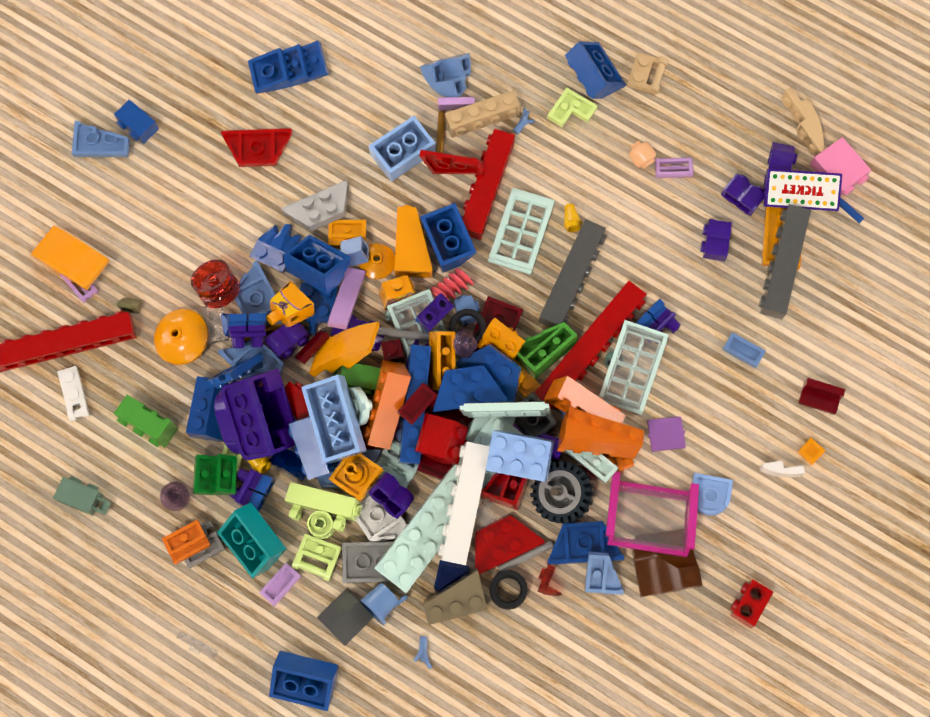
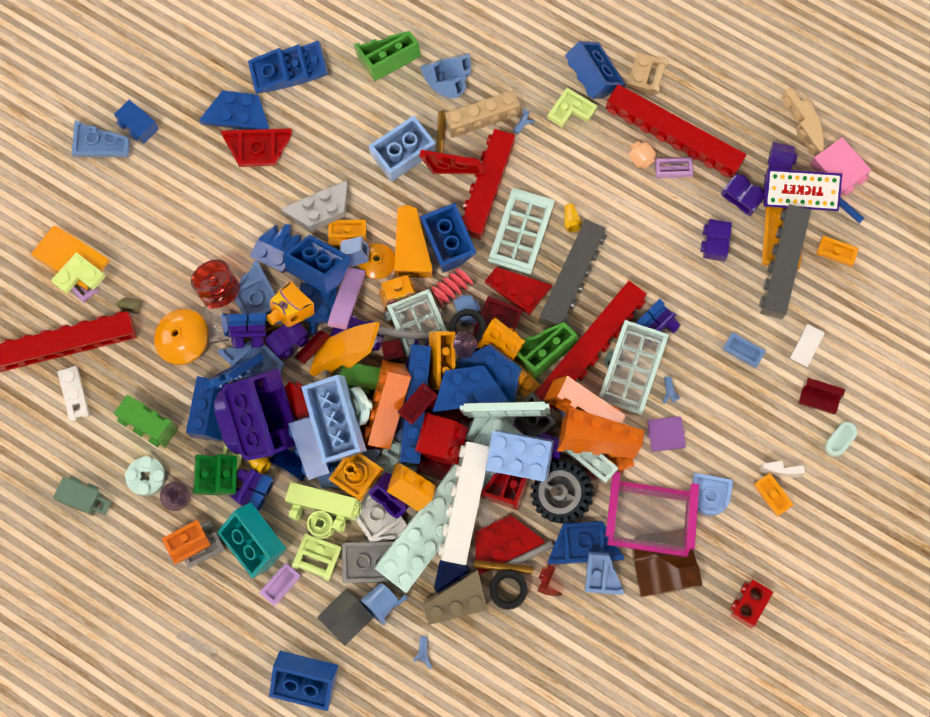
dark purple hips [415,293,454,333] -> none
lavender tile [438,97,475,111] -> none
light orange tile [797,438,826,465] -> none
none -> yellowish green plate [51,252,106,294]
none -> light aqua plate [125,456,166,496]
none -> blue wing [199,90,269,130]
none -> bright green wedge [354,31,421,82]
none -> light orange slope [387,463,436,512]
none -> pearl gold bar [473,560,533,574]
none -> red wing [485,267,552,316]
none -> red brick [605,84,747,178]
none -> medium blue bar [662,376,680,404]
none -> light orange plate [753,473,794,517]
none -> white slope [790,324,825,367]
none -> light orange plate [816,235,859,267]
none -> light aqua tile [825,422,857,457]

